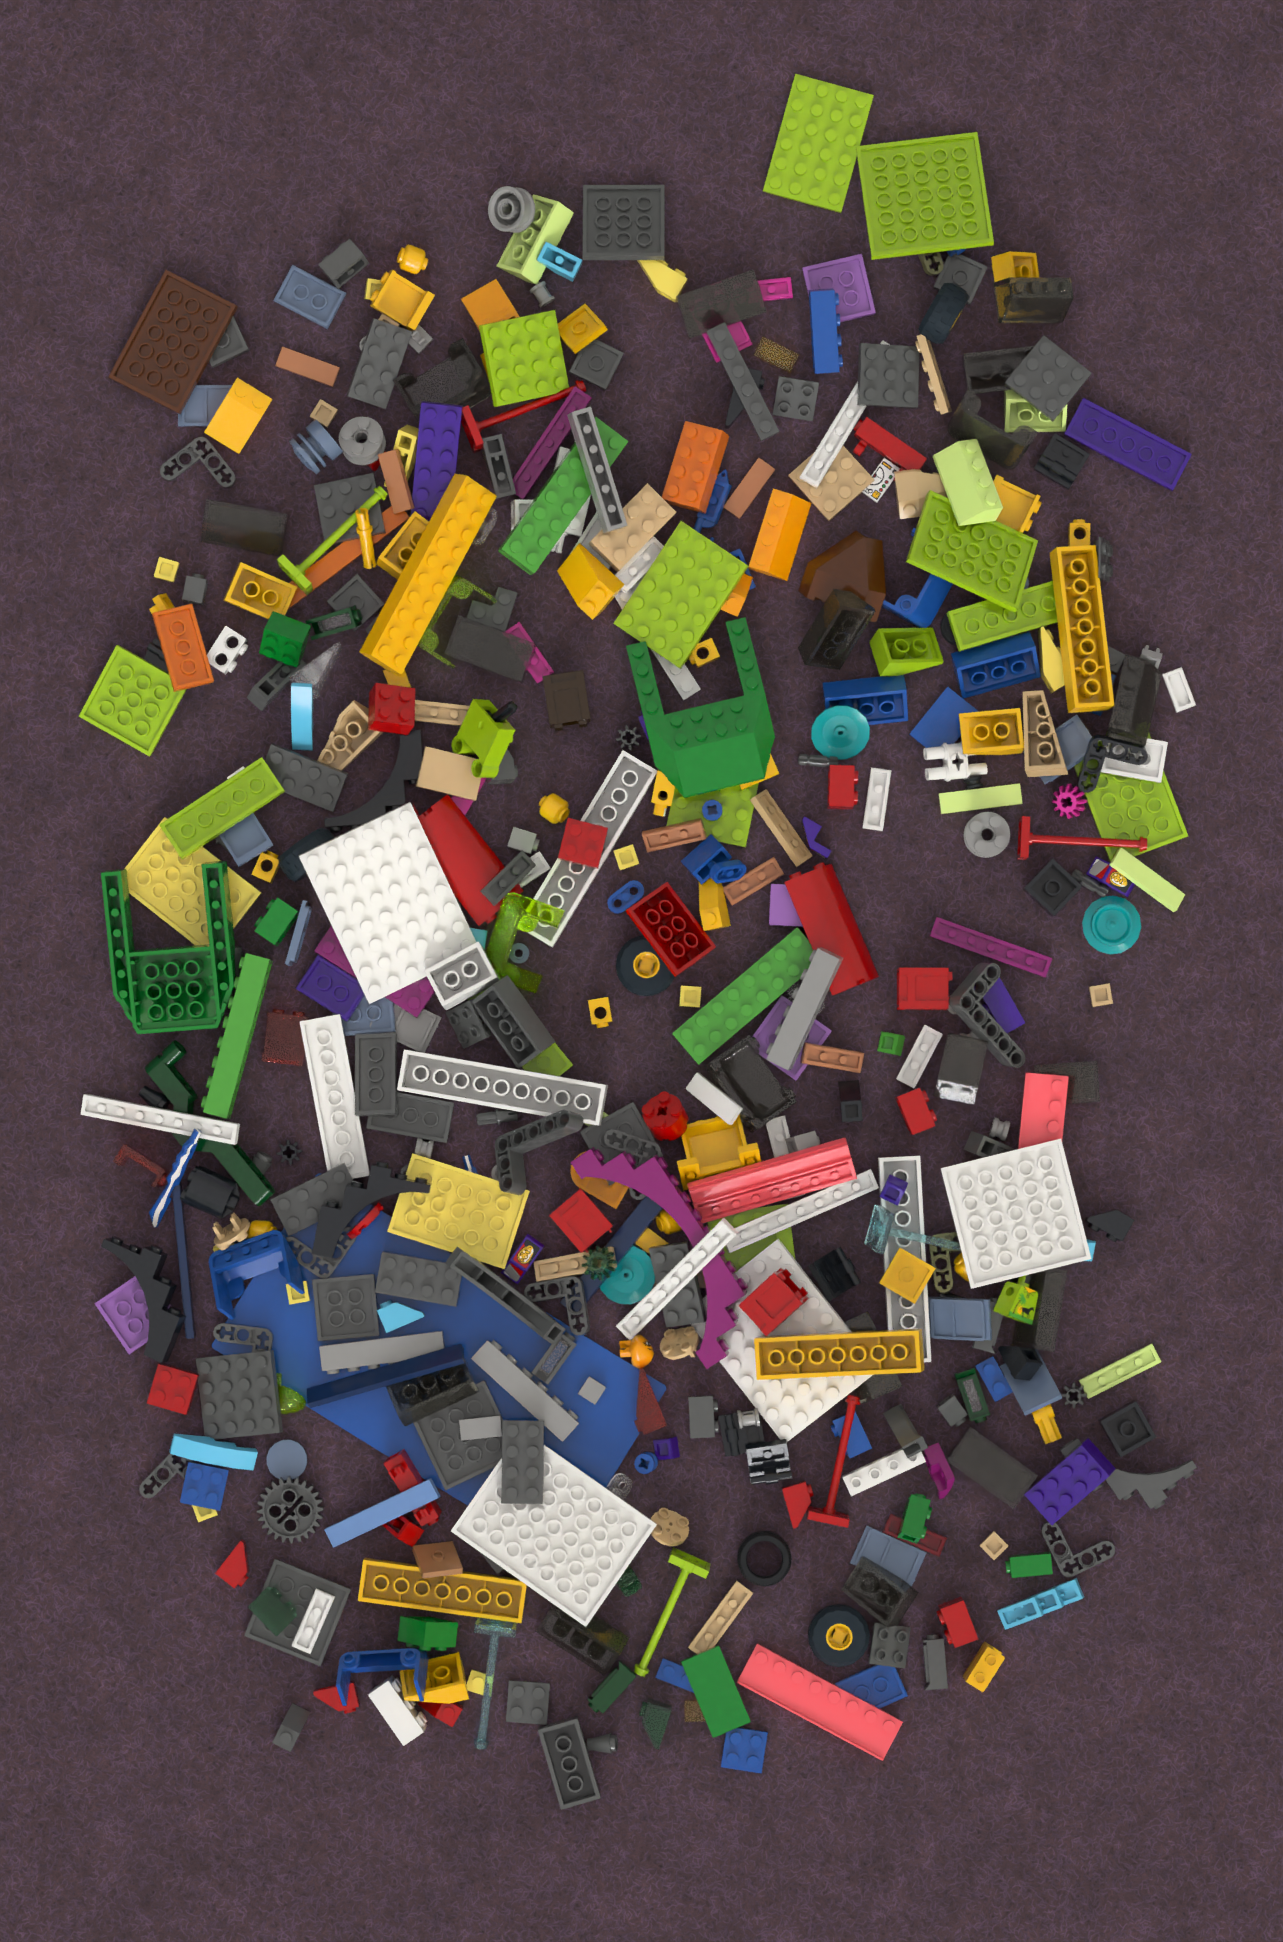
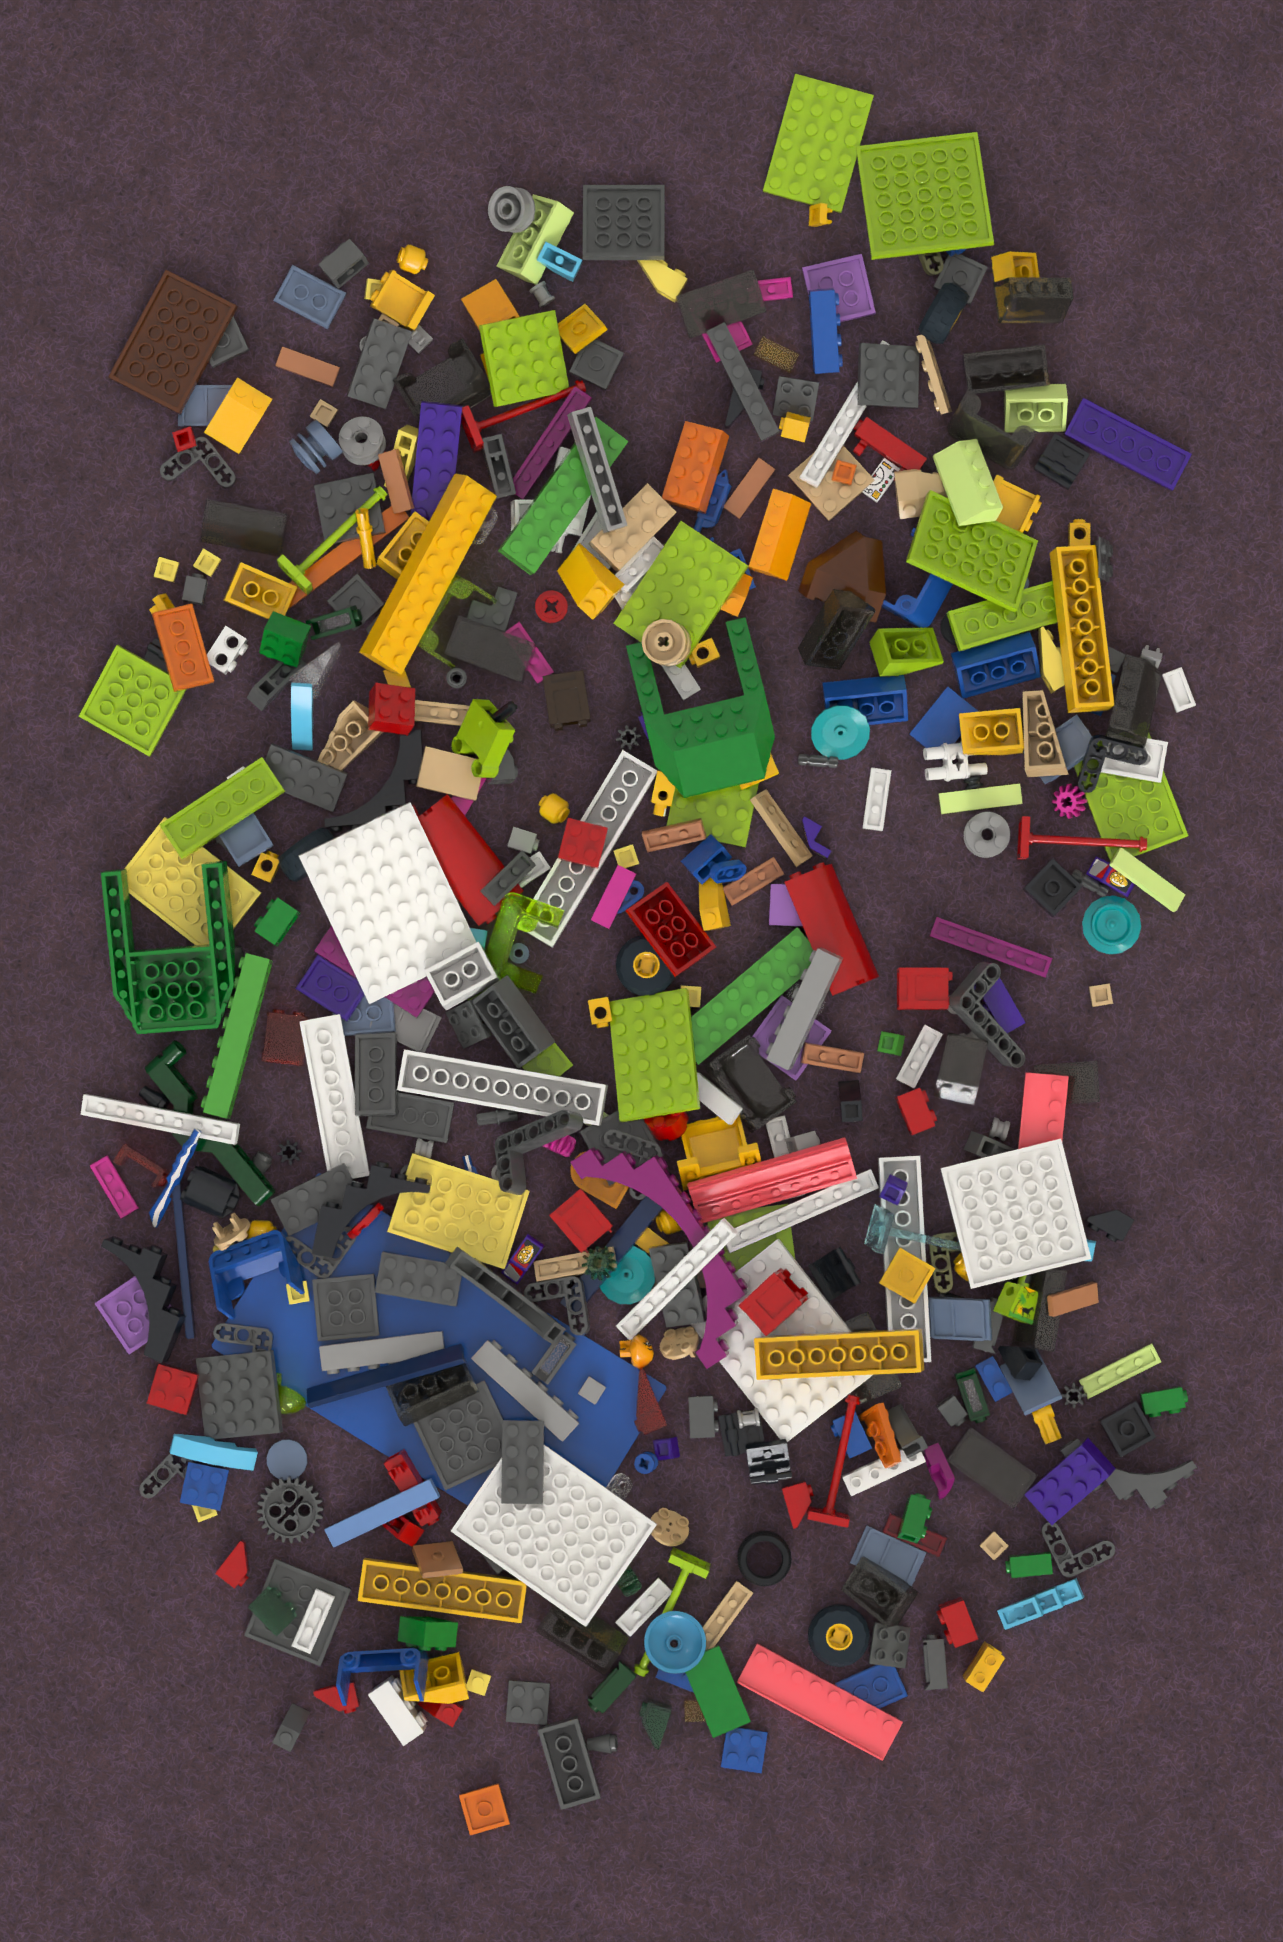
sand blue piece [285,900,312,966] -> none
medium azure slope [377,1300,425,1333] -> none
light grey tile [459,1415,502,1441] -> none
clear light blue tile [473,1617,518,1749] -> none
blue wheel [702,800,722,821] -> none
red brick [827,765,858,809] -> none
dark grey plate [1005,335,1092,422] -> none
none -> dark pink tile [90,1155,139,1218]
none -> red slope [172,426,197,452]
none -> light yellow plate [193,549,221,577]
none -> dark grey cone [446,668,467,688]
none -> orange plate [459,1783,510,1835]
none -> red gear [535,590,568,623]
none -> dark pink gear [543,1135,576,1157]
none -> dark pink tile [591,865,636,929]
none -> lime plate [609,988,700,1122]
none -> white plate [615,1577,672,1637]
none -> tan wheel [642,619,692,667]
none -> dark azure dish [644,1611,706,1674]
none -> yellow brick [779,412,811,442]
none -> yellow tile [809,203,832,227]
none -> orange tile [832,460,857,486]
none -> orange wing [858,1402,901,1468]
none -> nougat tile [1047,1282,1099,1317]
none -> green brick [1140,1386,1188,1418]

